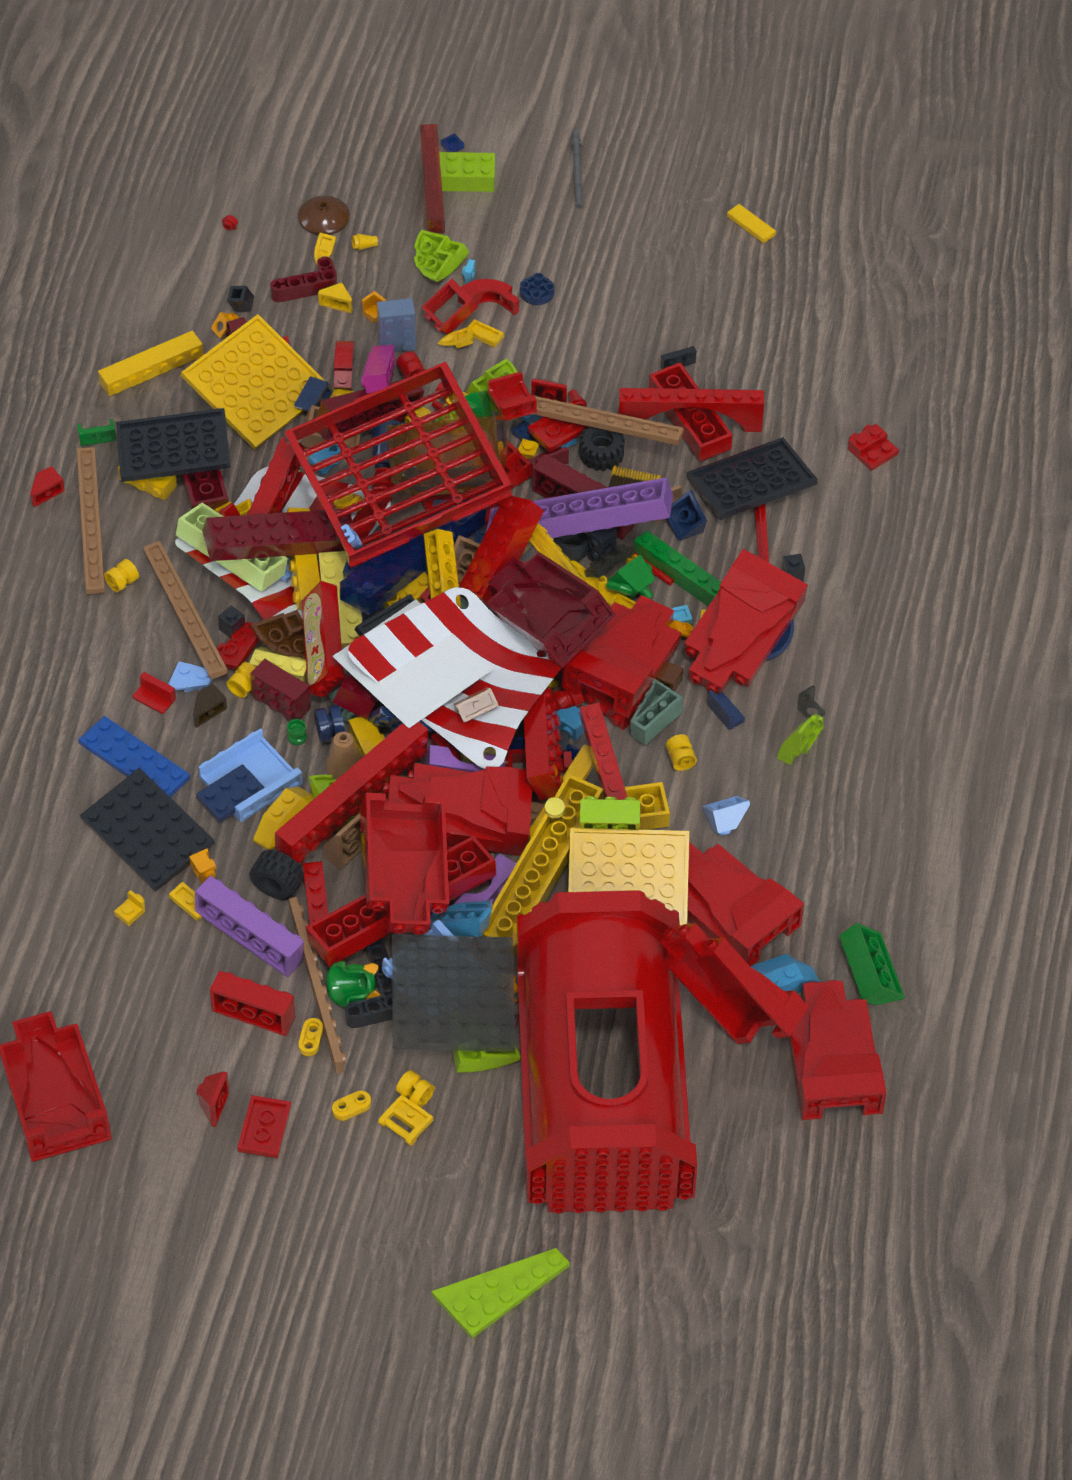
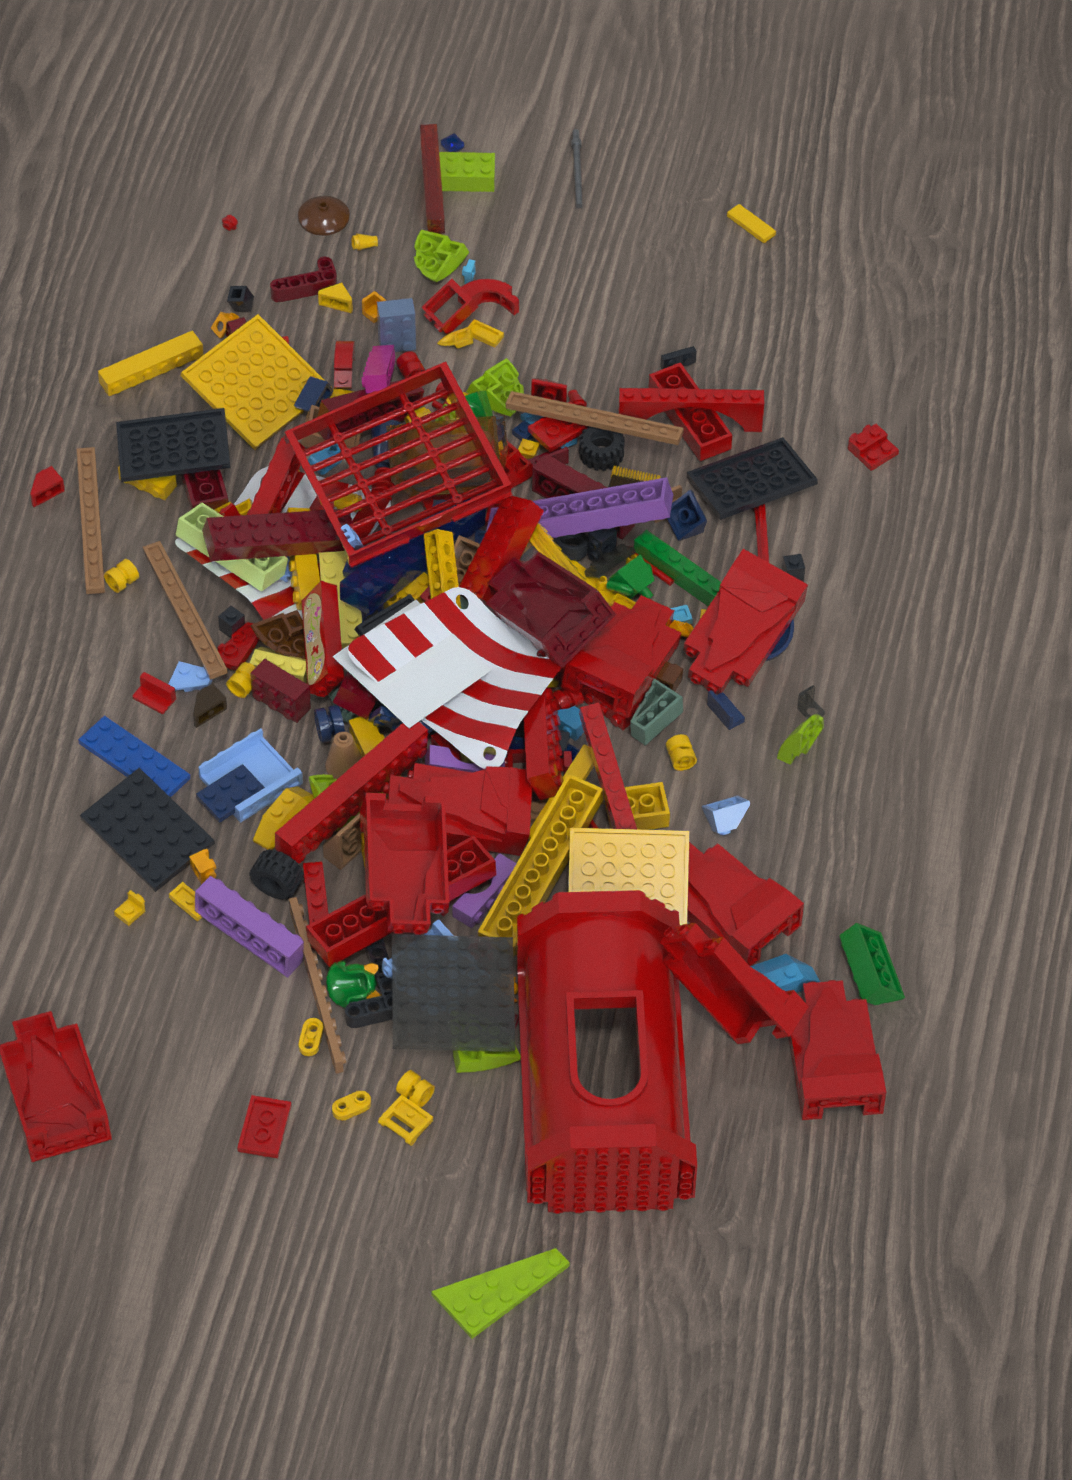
green hinge [77,419,116,446] -> none
red slope [196,1071,230,1127] -> none
red brick [210,971,296,1037] -> none
green wheel [287,719,307,746] -> none
yellow plate [314,233,337,264] -> none
dark azure wedge [430,901,493,940] -> none
panel [454,687,499,722] -> none
red panel [488,372,537,422] -> none
dark blue tile [520,273,555,305] -> none
light yellow tile [545,798,565,818] -> none
lime brick [580,796,641,830] -> none

